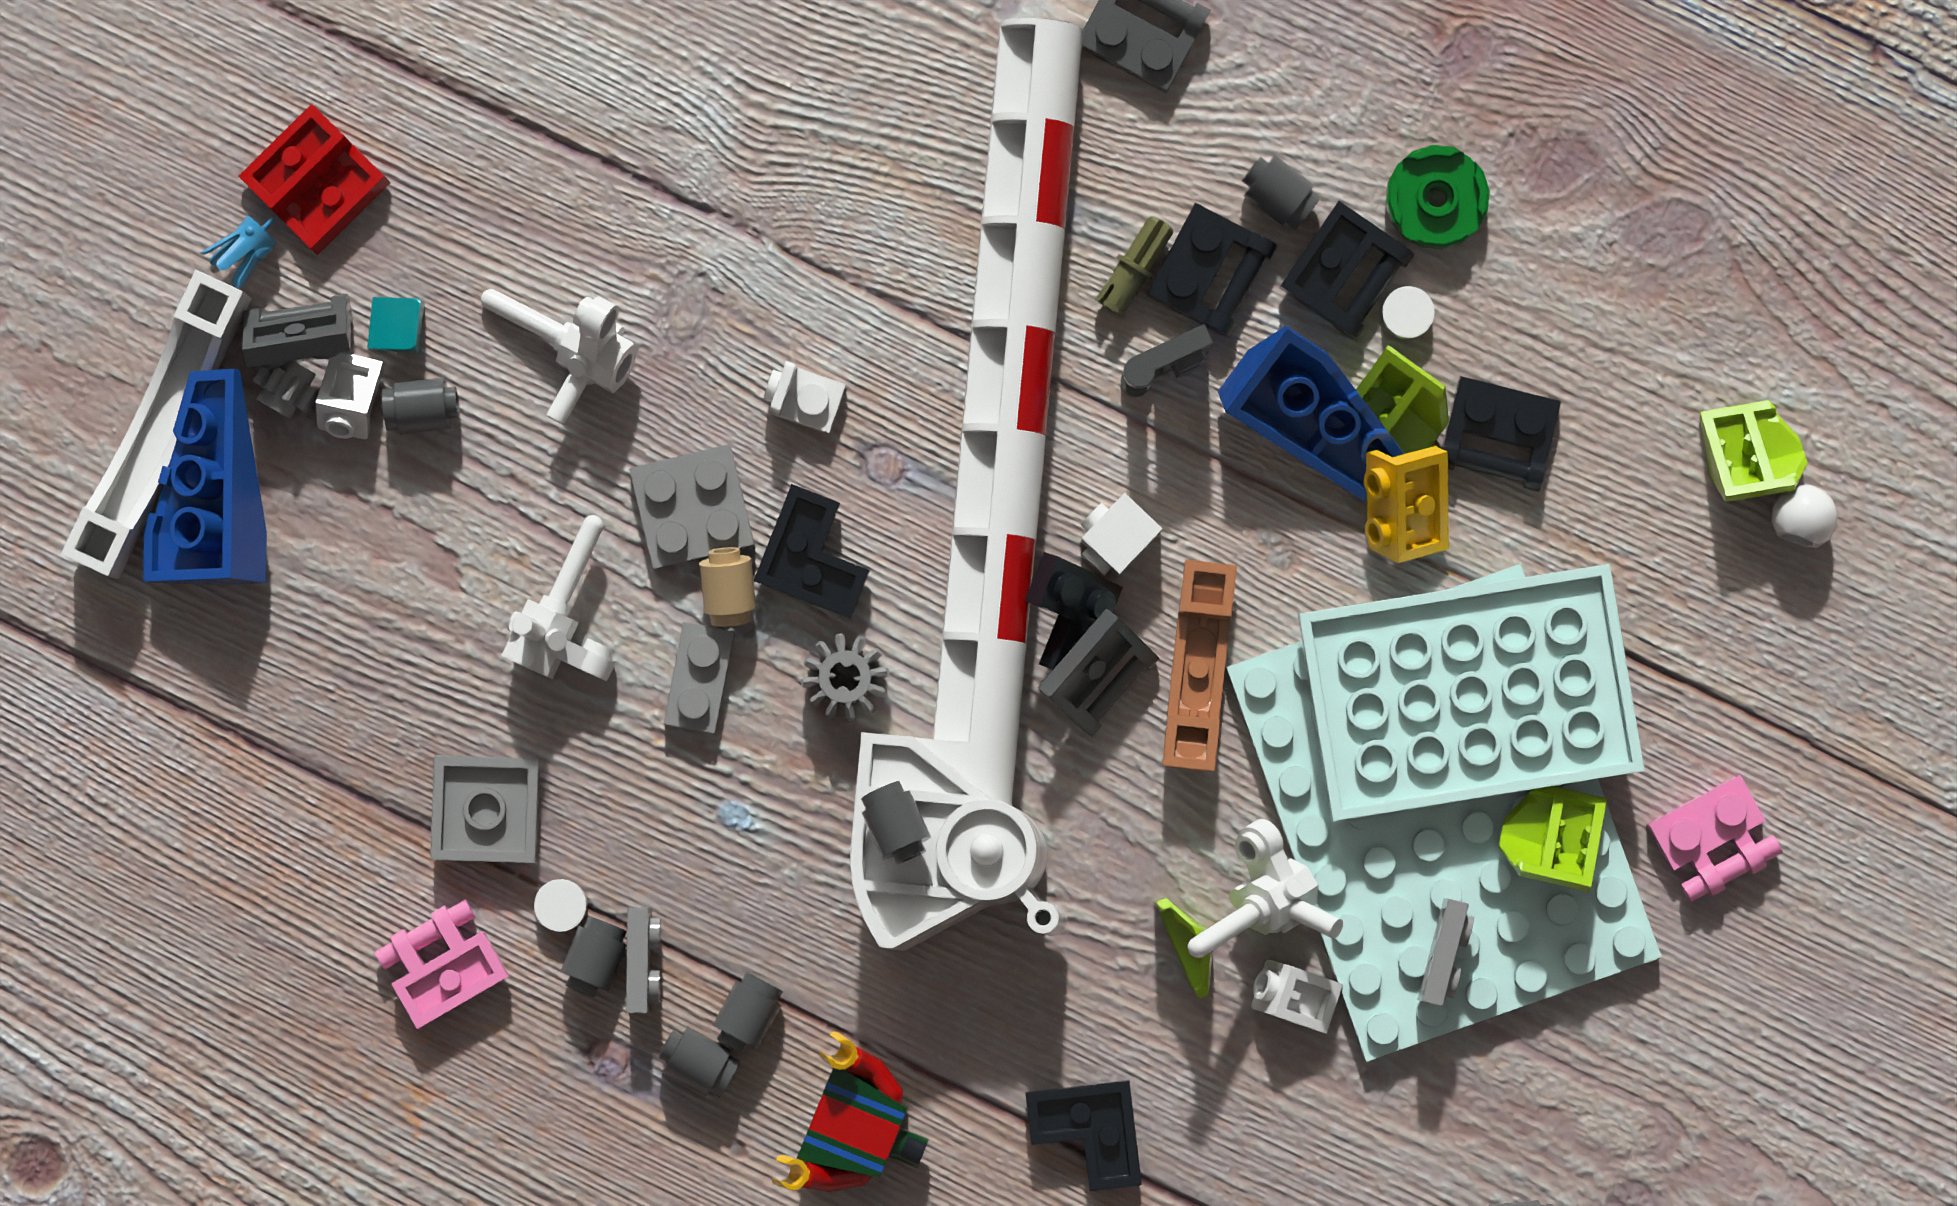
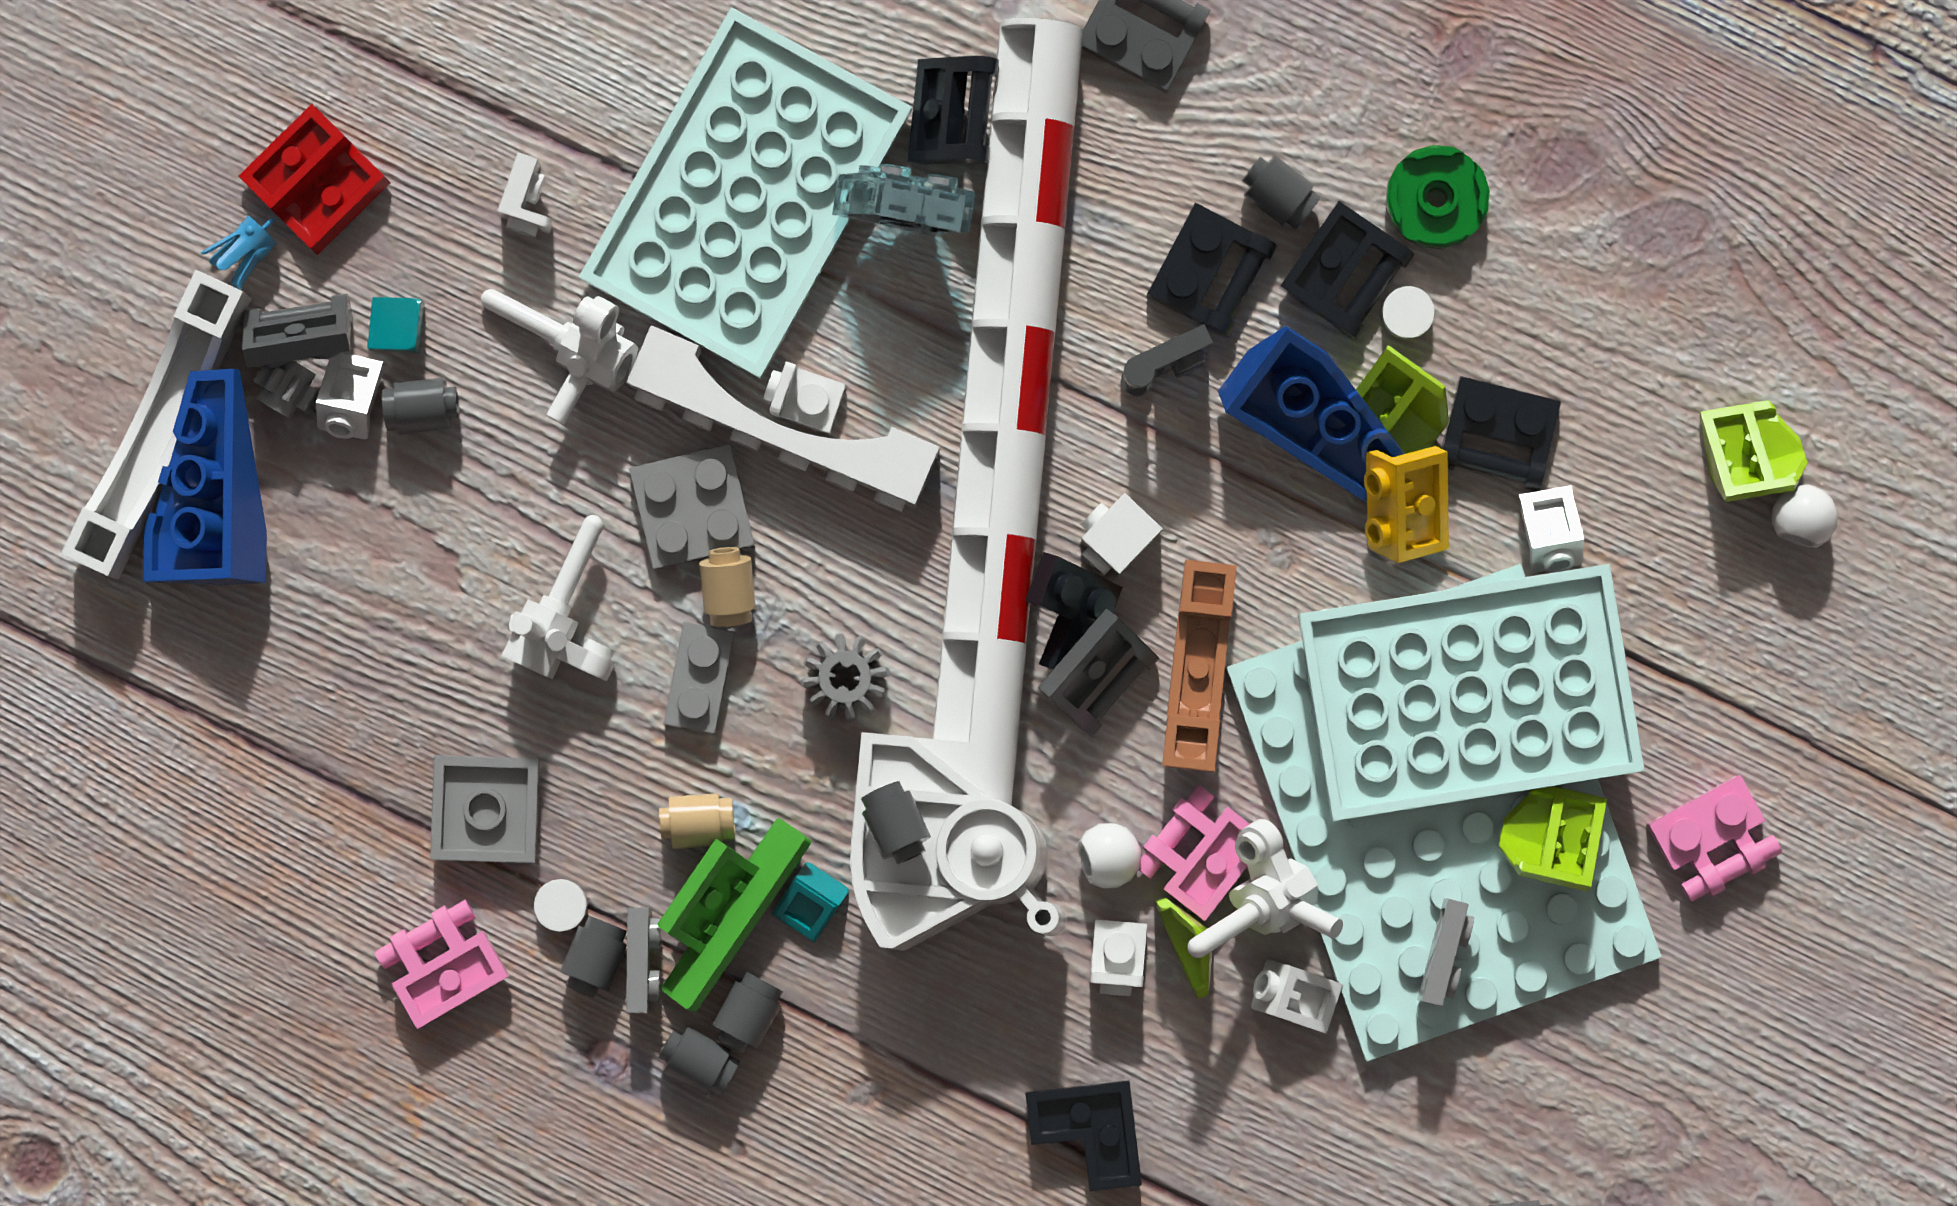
black plate [754,484,870,619] -> none
torso [772,1031,929,1192] -> none
olive axle [1095,216,1173,317] -> none
none -> white bracket [498,152,553,238]
none -> light aqua plate [579,7,912,380]
none -> white arch [626,325,940,512]
none -> bright green bracket [657,818,811,1013]
none -> tan brick [659,793,735,849]
none -> teal slope [772,862,849,943]
none -> clear light blue piece [832,164,976,235]
none -> black plate [907,56,999,165]
none -> white piece [1078,823,1141,888]
none -> white bracket [1089,919,1147,996]
none -> bright pink plate [1138,785,1250,921]
none -> white bracket [1519,486,1584,573]

